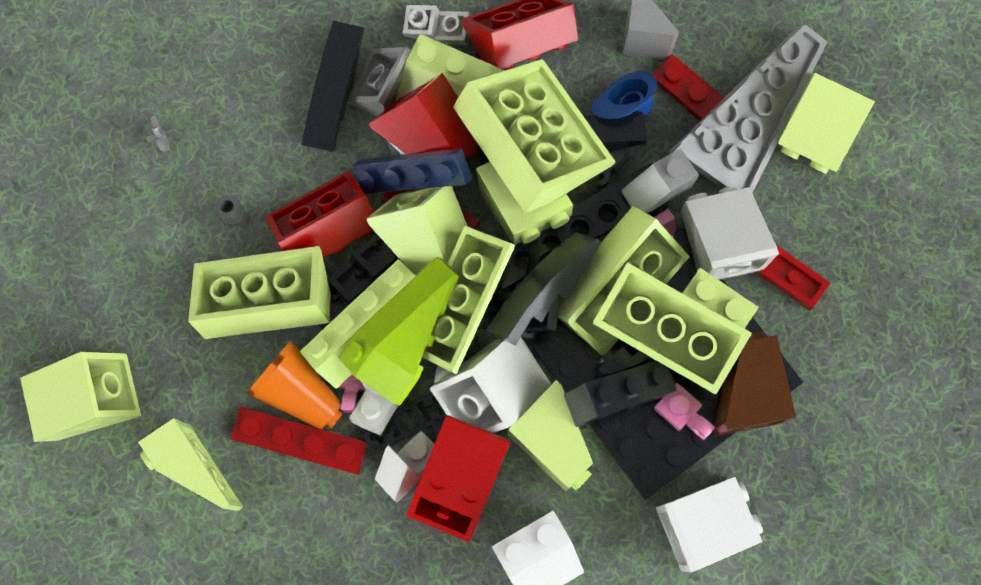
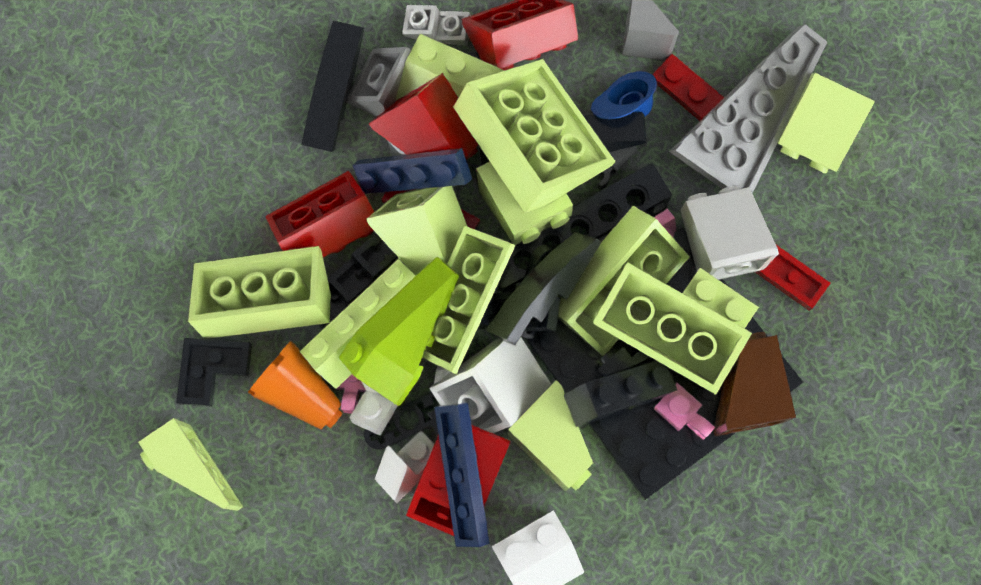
yellowish green slope [20,352,141,442] -> none
light grey plant [146,116,170,152] -> none
dark grey bar [216,195,251,229] -> none
red plate [230,407,368,475] -> none
light grey slope [620,148,699,213] -> none
white slope [655,477,763,573] -> none
none -> black plate [176,338,252,407]
none -> dark blue plate [434,403,490,547]

